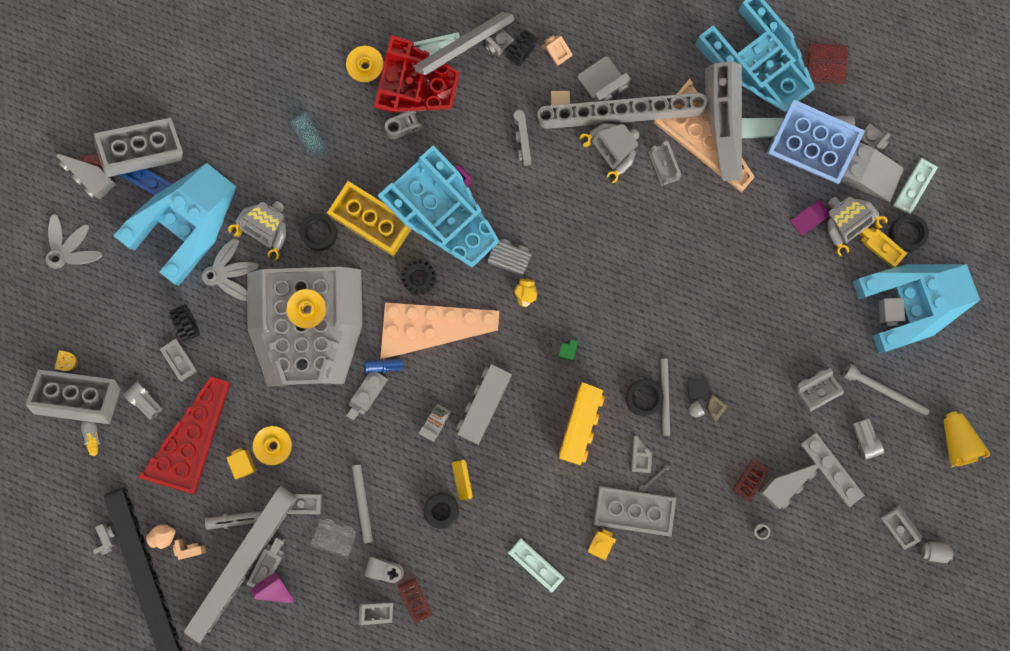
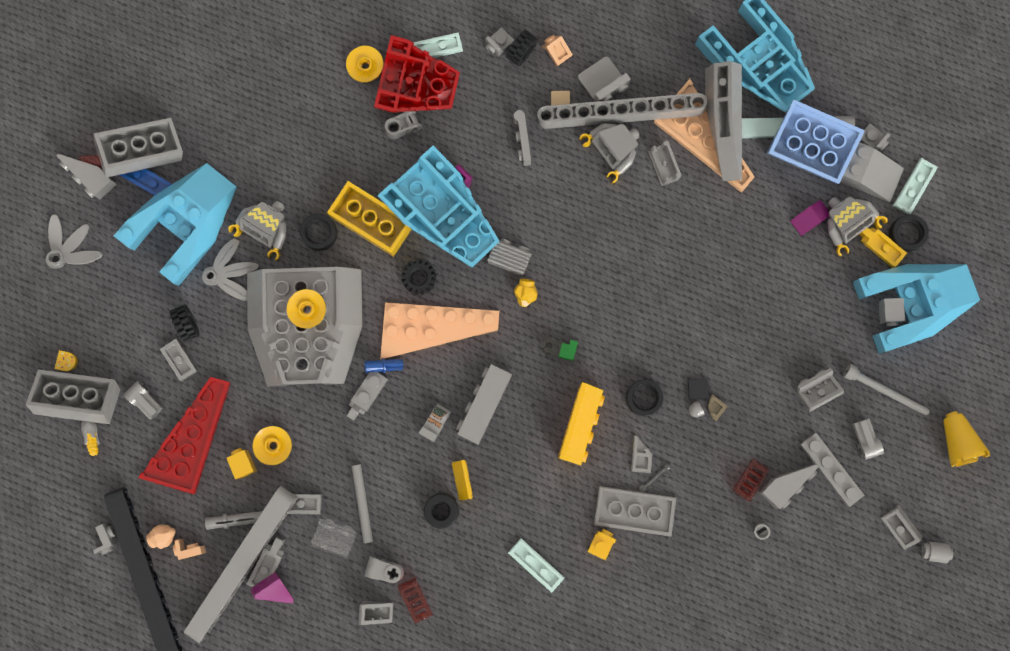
clear light blue brick [290,112,328,158] -> none
light grey tile [414,12,514,75] -> none
light grey bar [660,359,670,436] -> none
clear red slope [807,43,848,84] -> none

